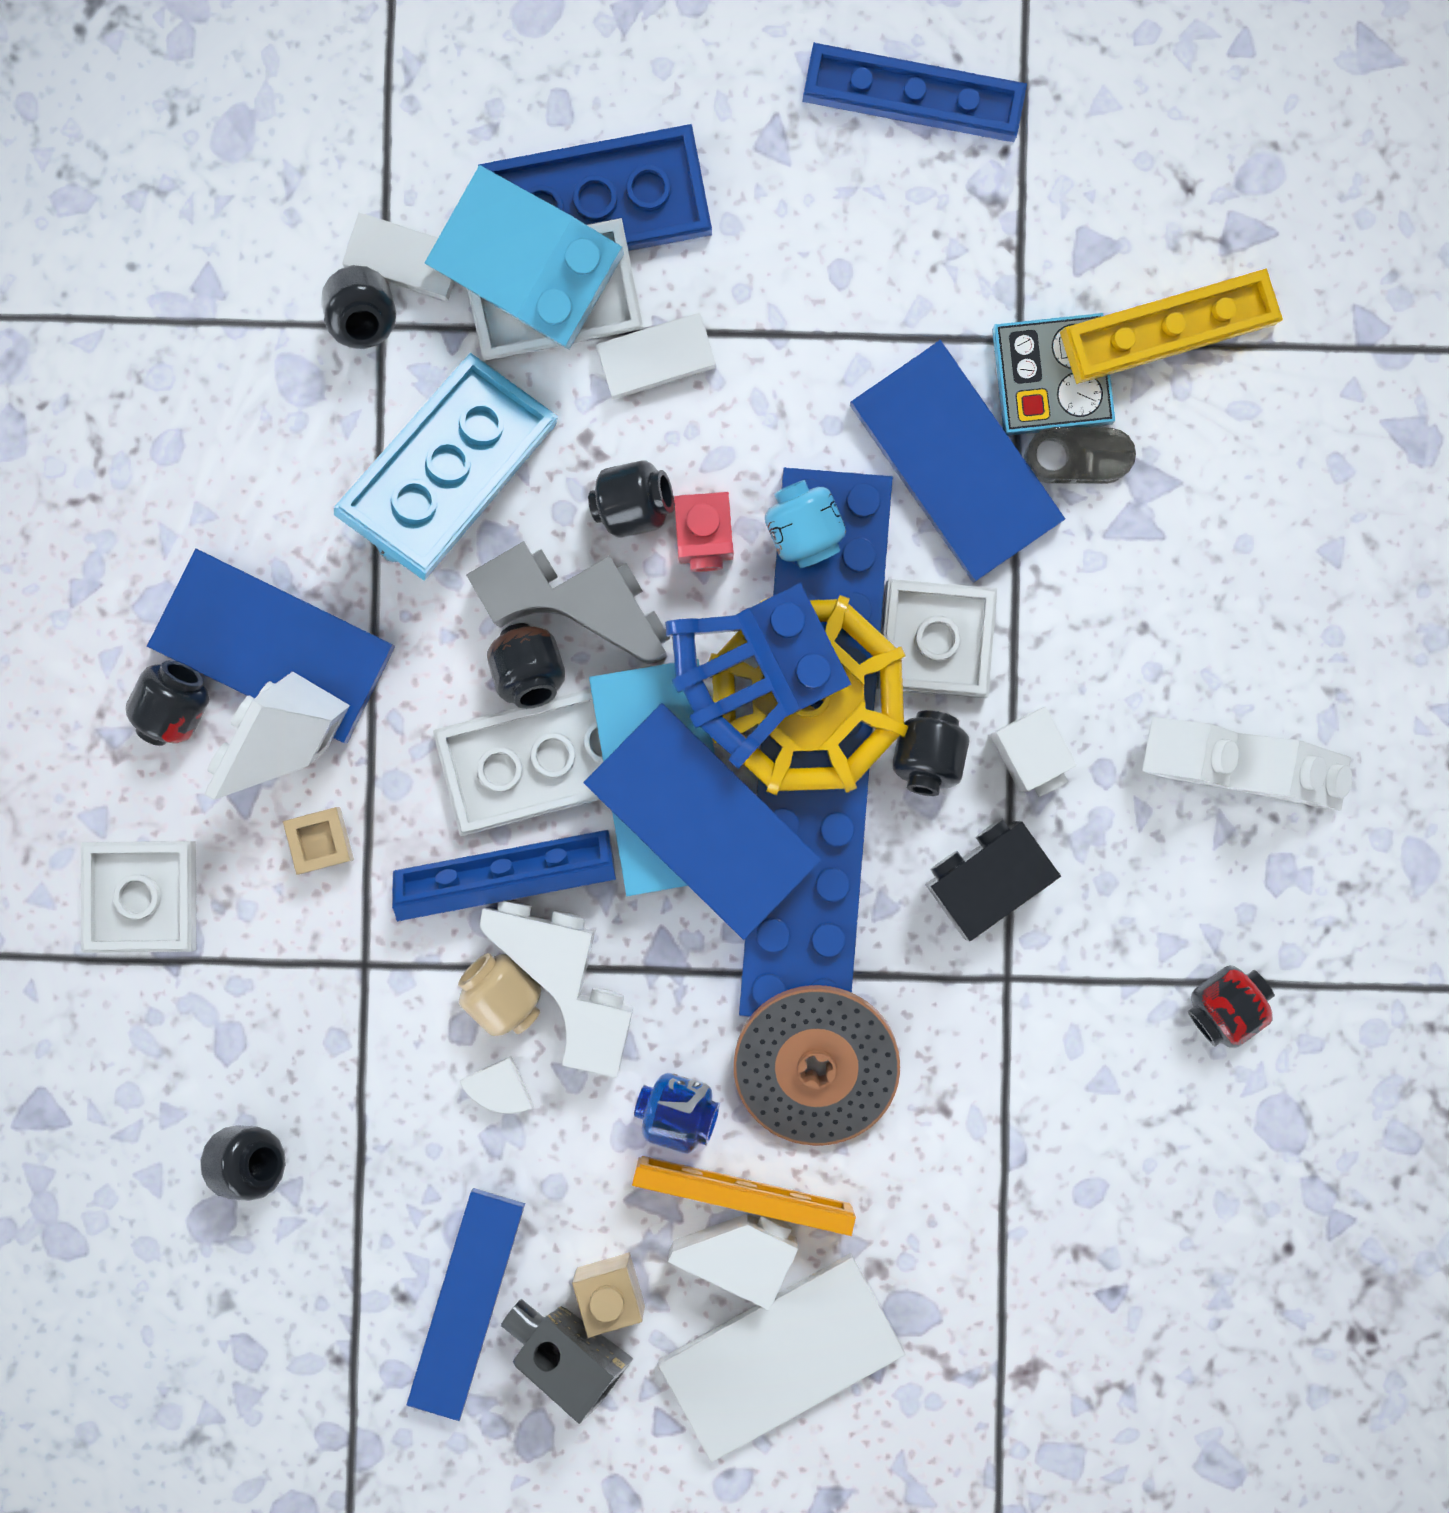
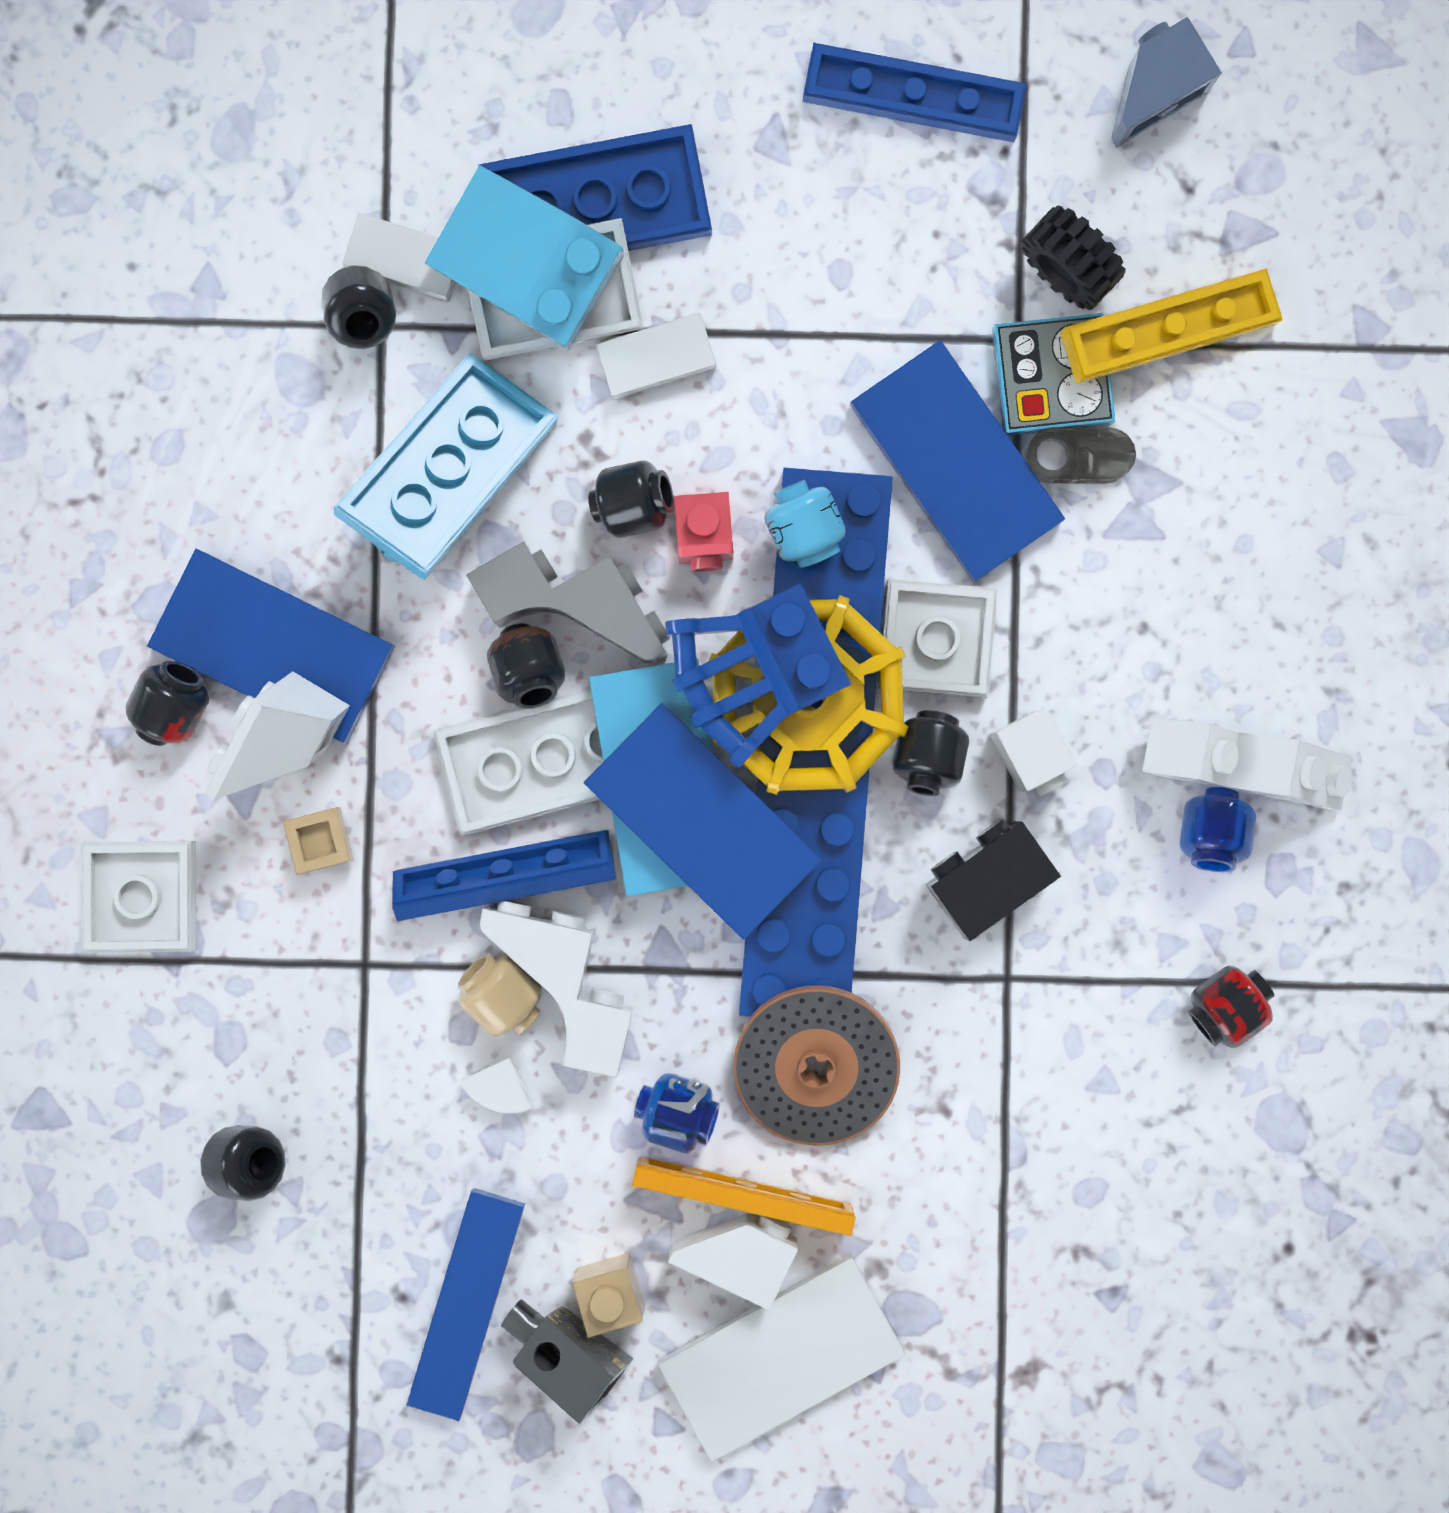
none -> black tyre [1020,205,1126,310]
none -> sand blue slope [1111,16,1222,148]
none -> clear blue head [1179,787,1256,873]

